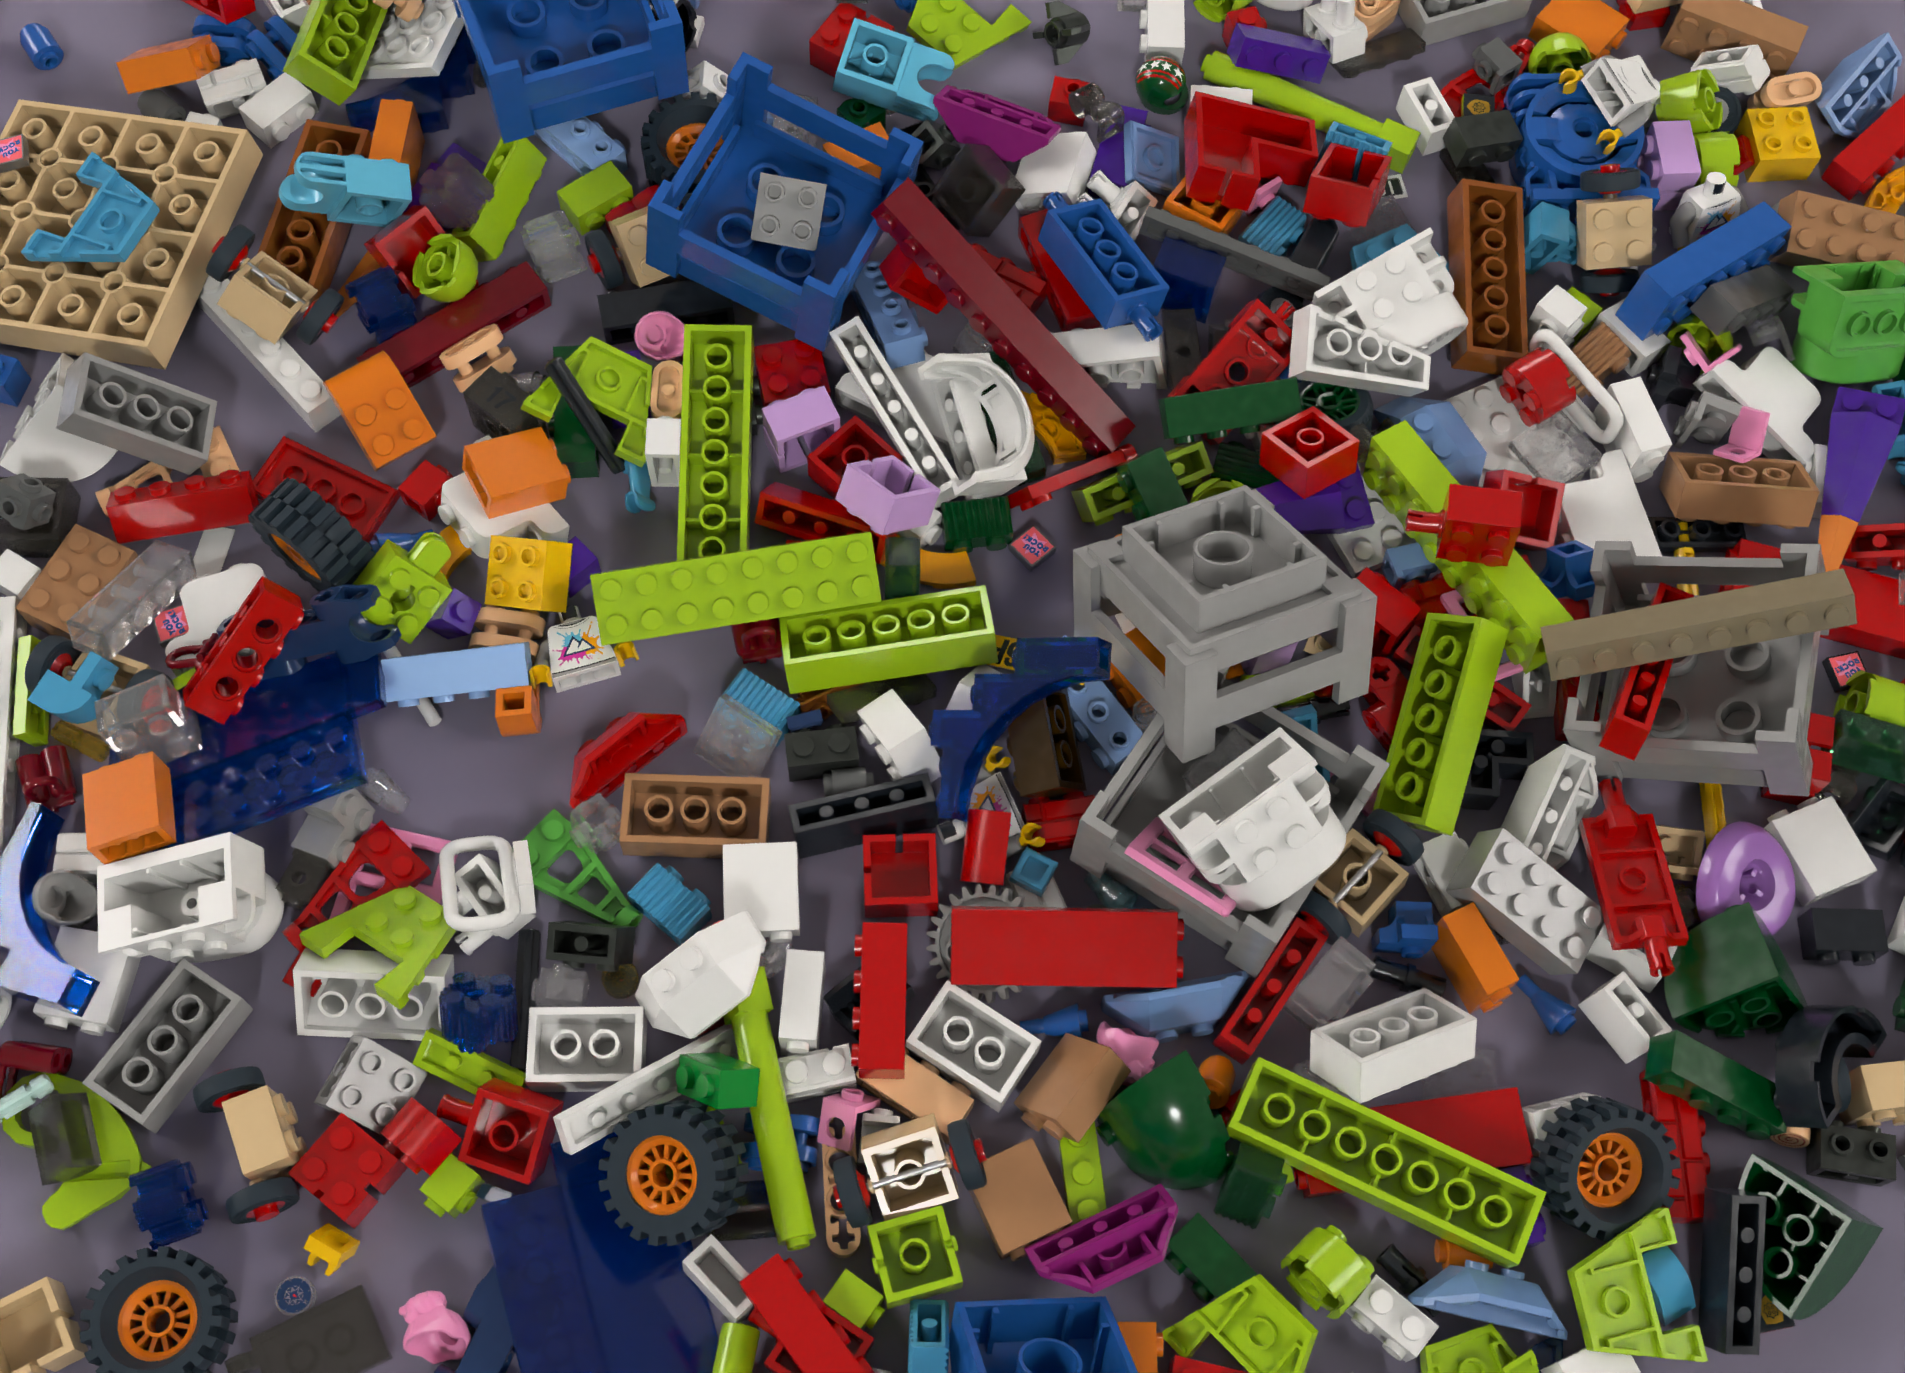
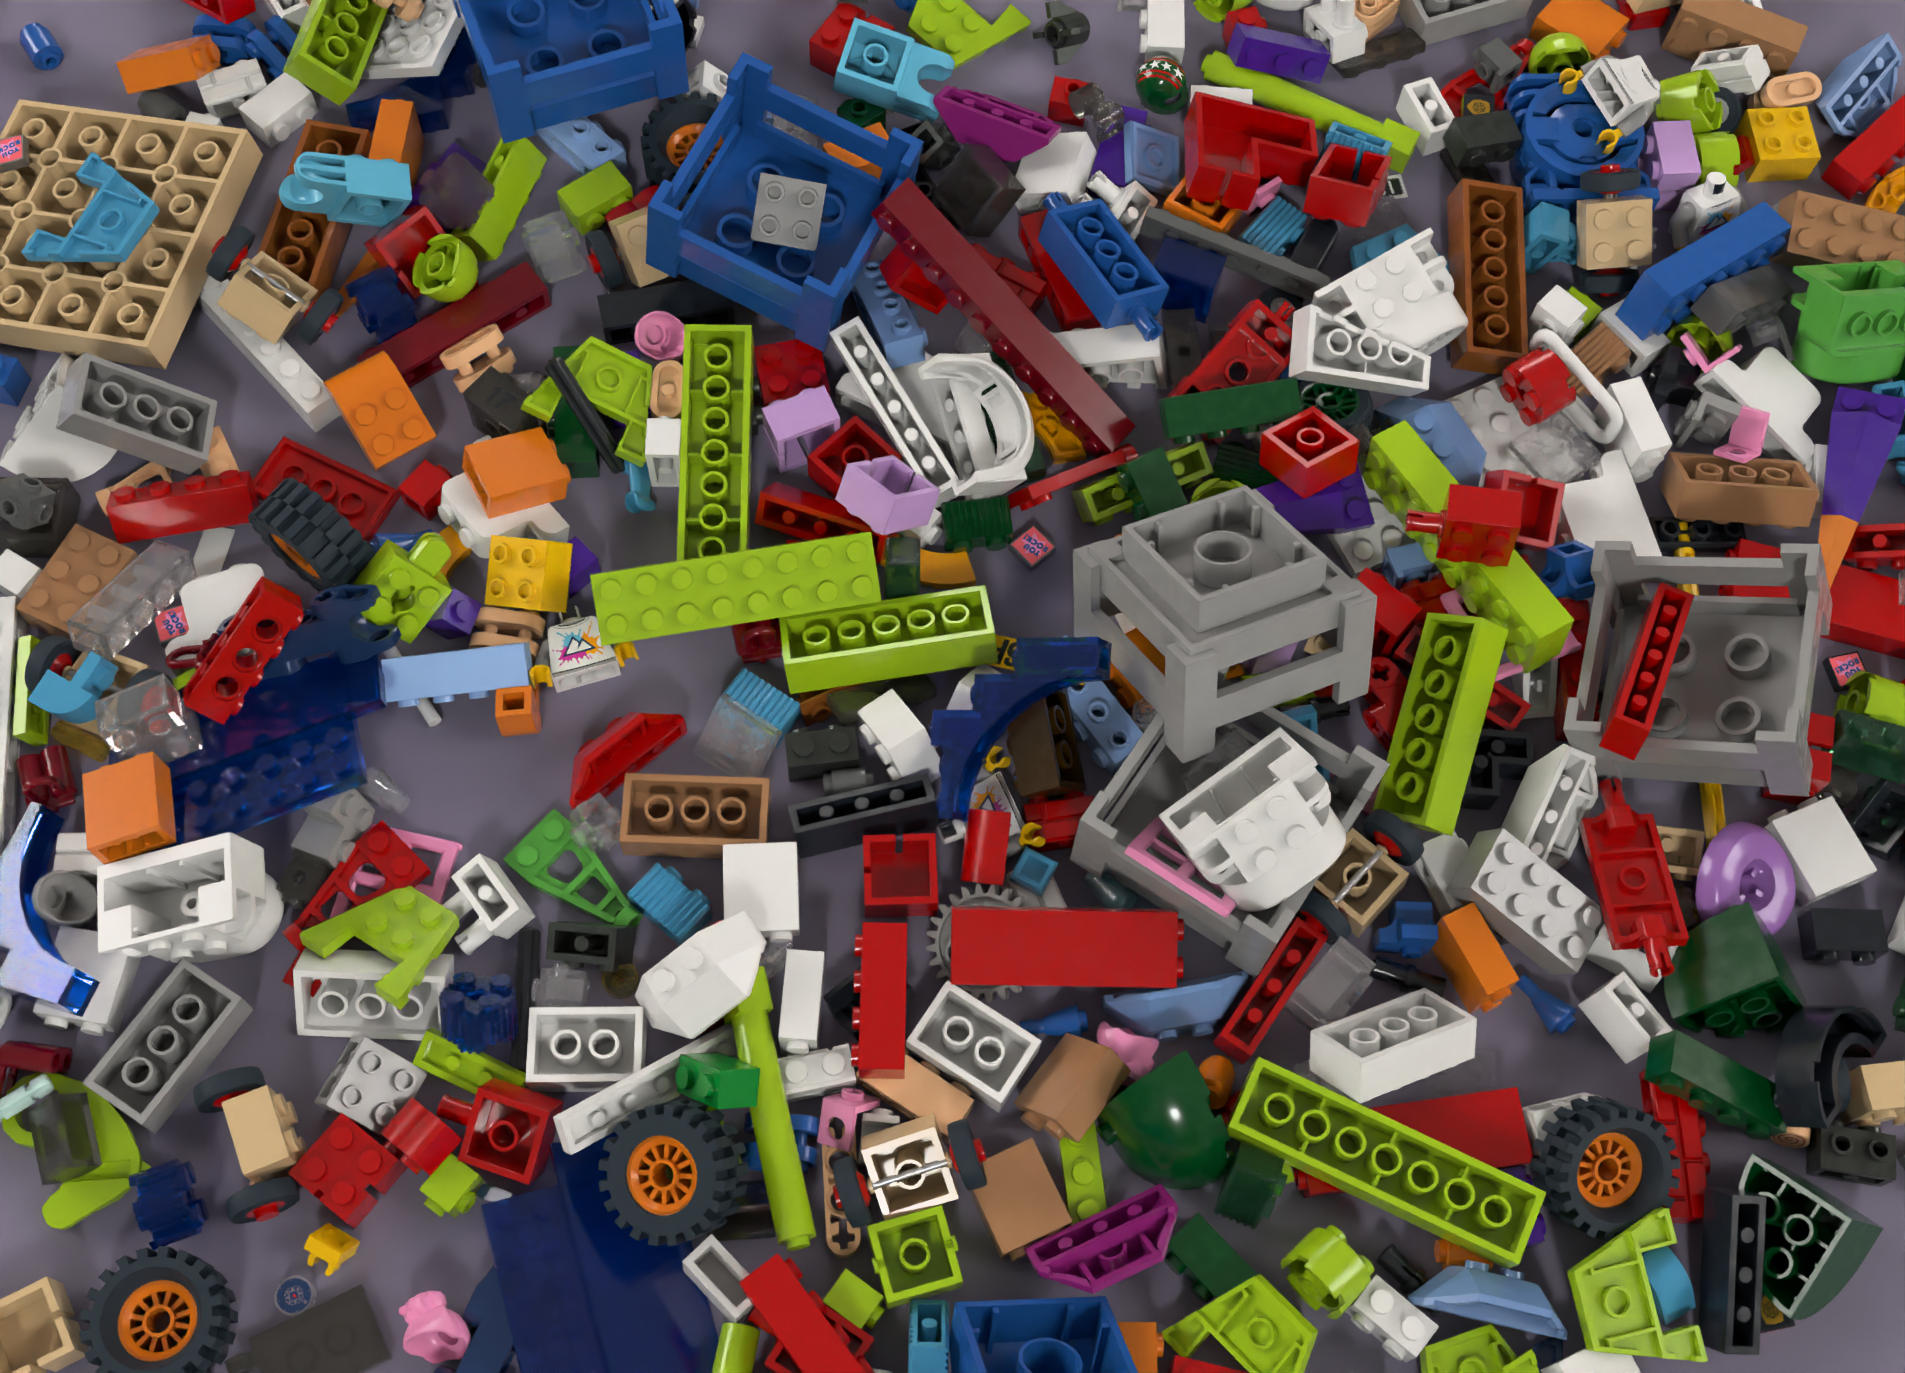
white bar [439,836,536,932] -> none
dark blue tile [786,709,823,732] -> none
dark tan brick [1540,568,1857,681] -> none

